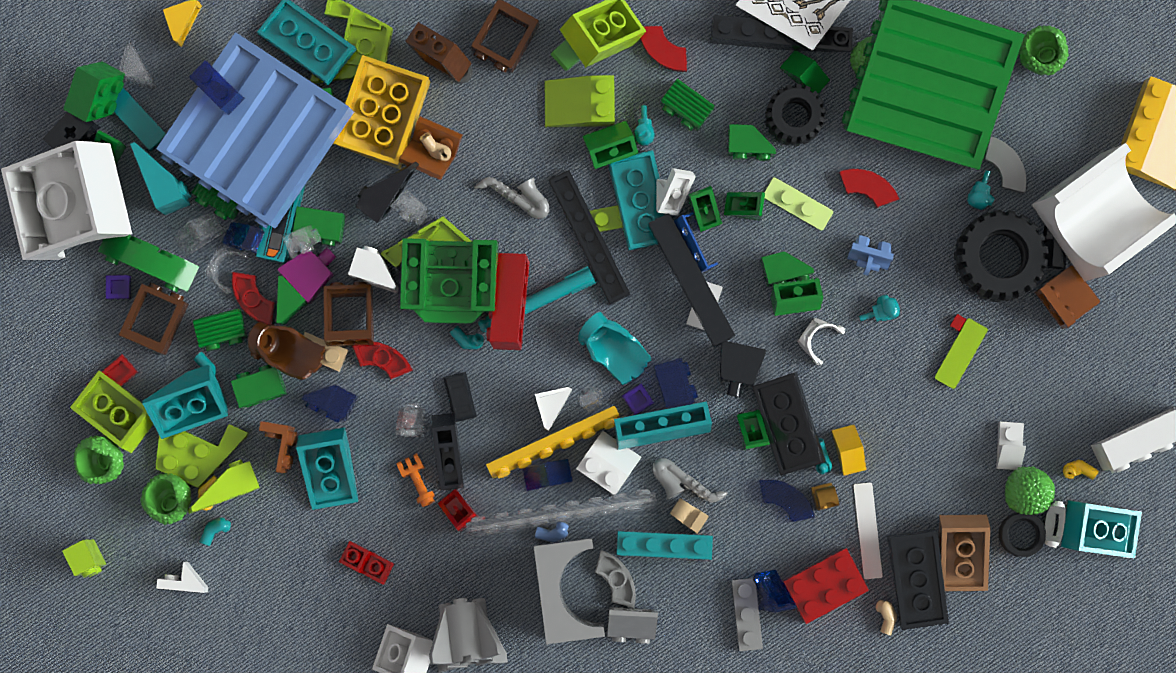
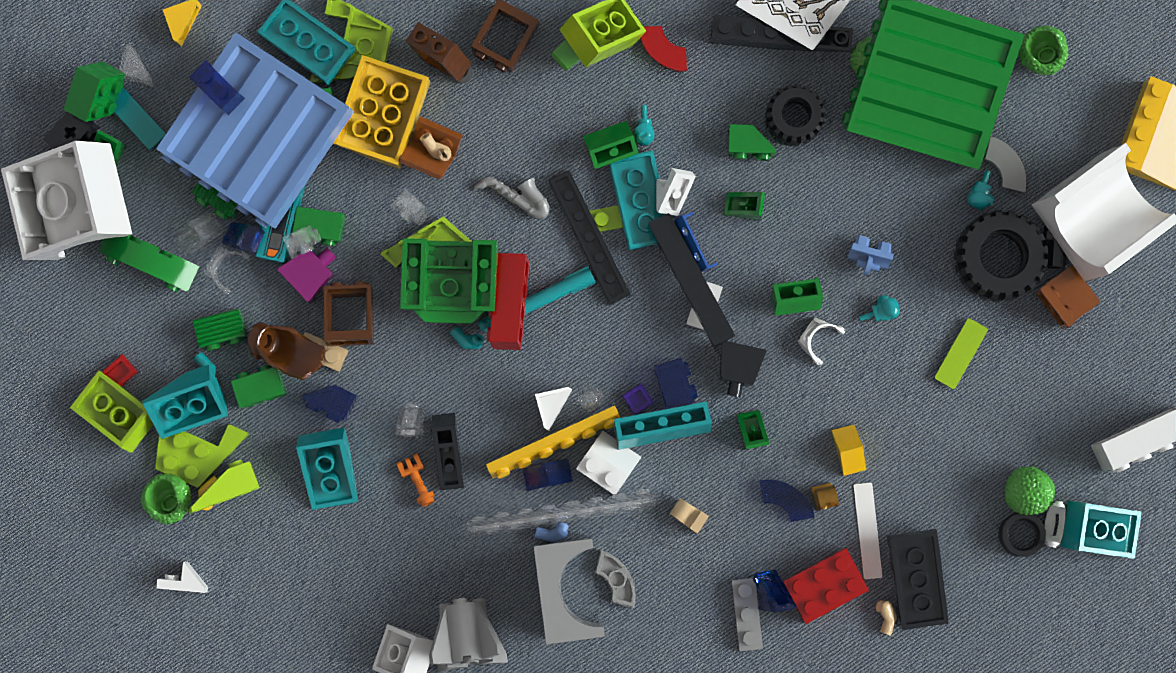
lime piece [62,539,106,578] -> none
bright green hair [73,435,124,484] -> none
dark purple tile [106,275,131,300] -> none
reddish brown window [119,282,189,355] -> none
teal slope [130,142,192,215] -> none
teal arm [199,517,231,546] -> none
red tile [232,272,275,325] -> none
dark orange bracket [259,421,298,474] -> none
green slope [276,276,308,325] -> none
red slope [339,541,395,585] -> none
white slope [348,246,399,293] -> none
red tile [352,342,413,380] -> none
black slope [355,161,419,223] -> none
red slope [438,489,479,532] -> none
black tile [443,372,477,422] -> none
lime slope [545,75,615,127] -> none
teal hair [578,312,651,385] -> none
light grey slope [607,607,658,644] -> none
teal brick [617,531,713,560] -> none
light grey piece [652,458,728,503] -> none
green brick [660,79,715,131] -> none
green slope [688,186,722,232] -> none
black tile [752,372,826,476] -> none
green slope [760,251,814,287] -> none
yellowish green piece [764,177,833,231] -> none
green slope [780,50,830,94] -> none
teal arm [816,438,832,475] -> none
red tile [839,169,899,208] -> none
medium nougat slope [939,515,990,591] -> none
red piece [950,314,967,332] -> none
white slope [996,422,1026,470] -> none
yellow arm [1063,460,1099,480] -> none

